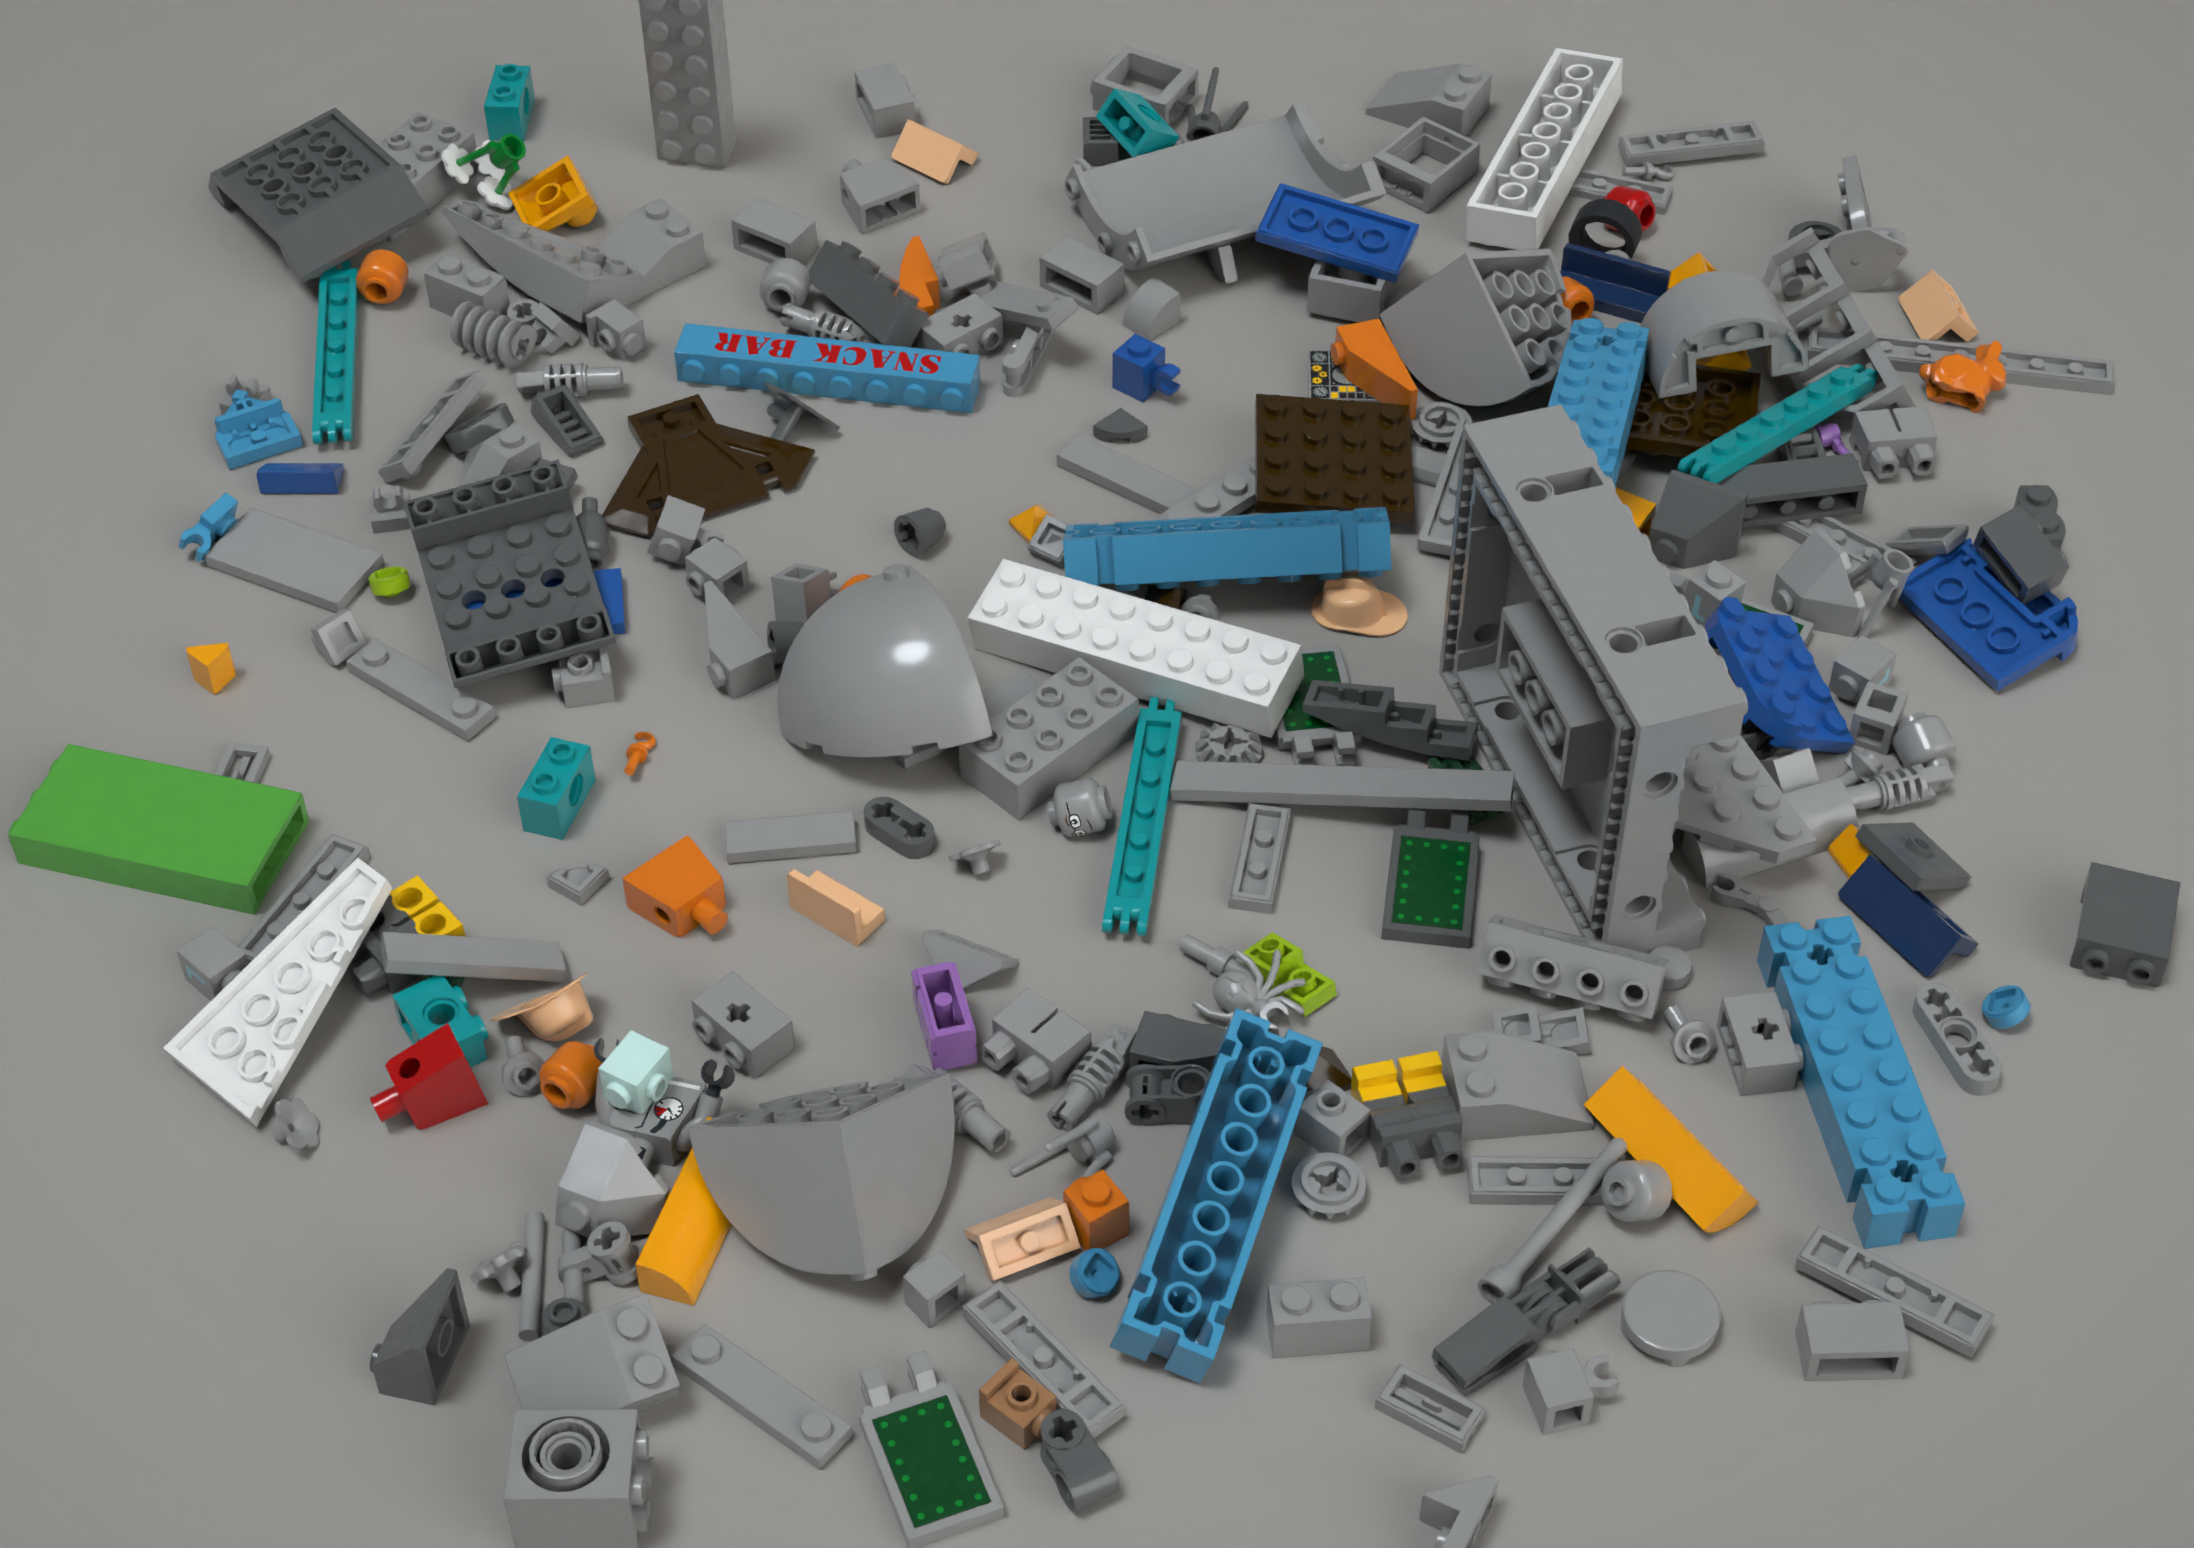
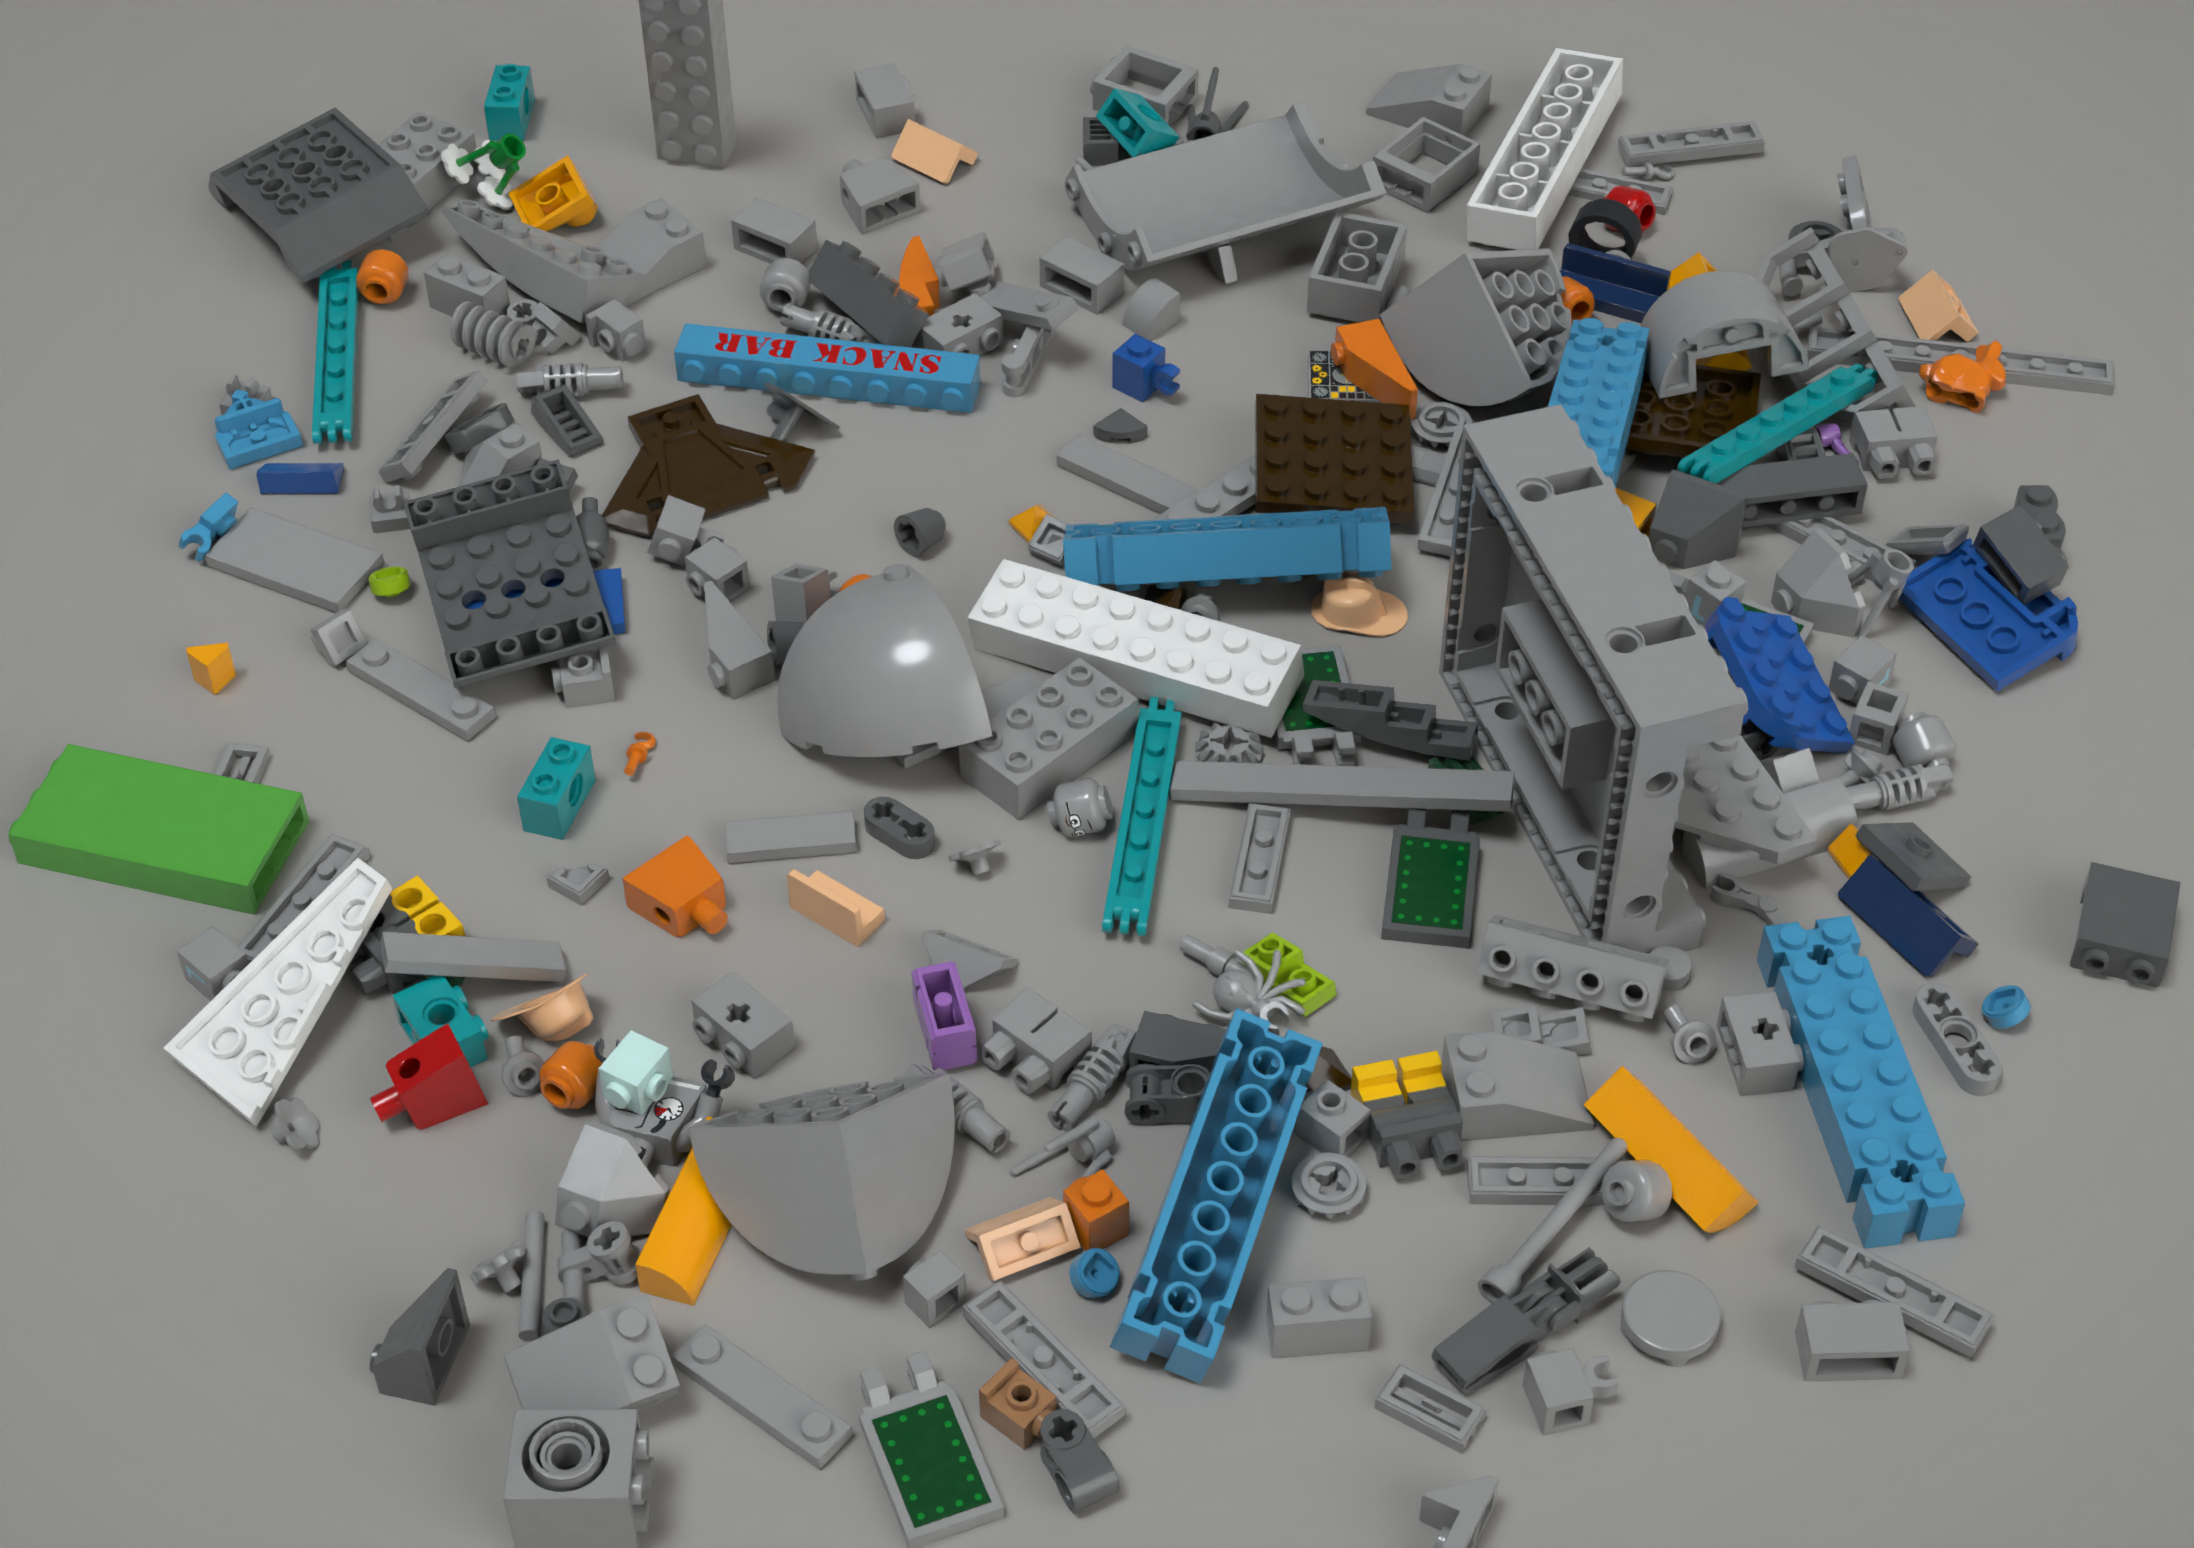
blue tile [1255,183,1420,283] -> none

